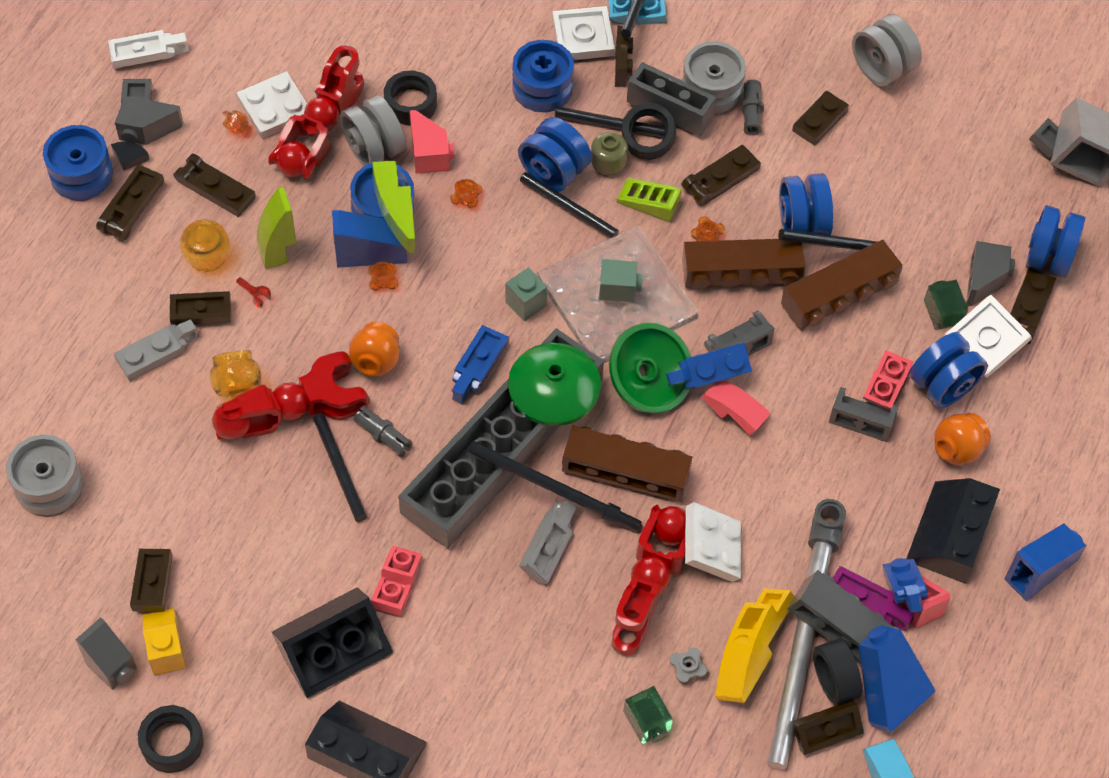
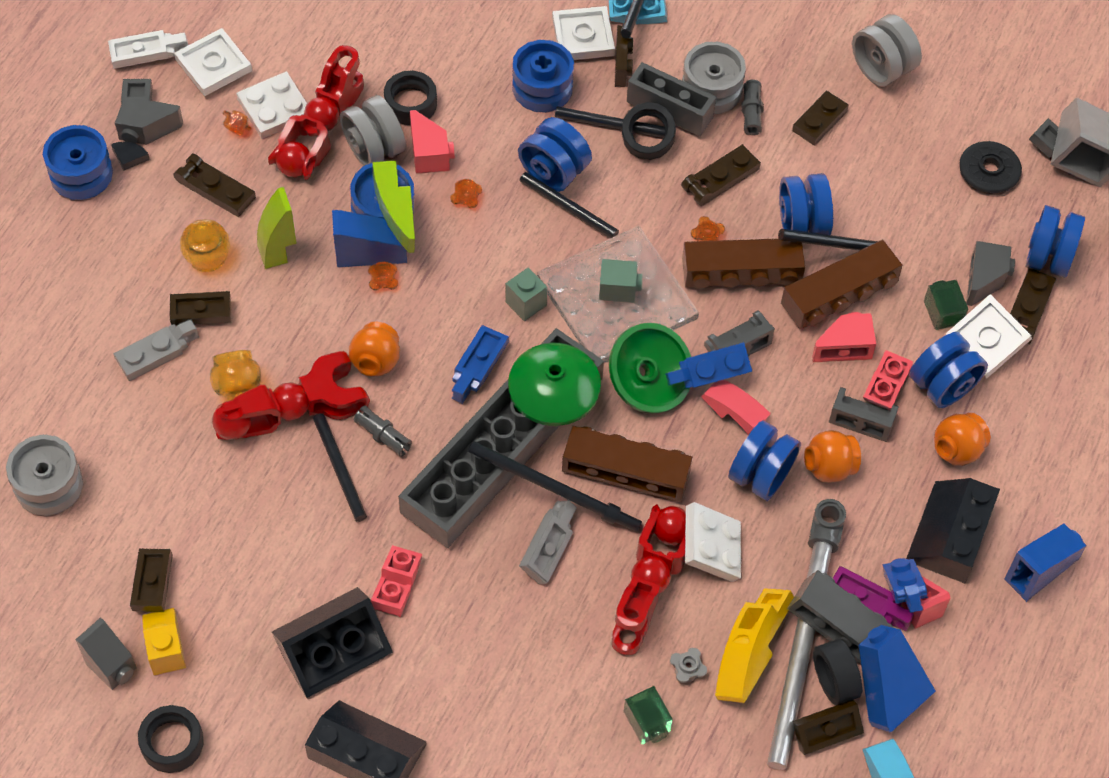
dark brown plate [96,164,164,241] -> none
clear red hand [236,277,271,307] -> none
olive head [591,132,628,175] -> none
lime slope [617,178,682,222] -> none
none -> white plate [174,28,252,96]
none -> blue wheel [728,420,801,501]
none -> orange piece [804,430,861,483]
none -> coral slope [812,312,876,362]
none -> black wheel [959,141,1022,193]

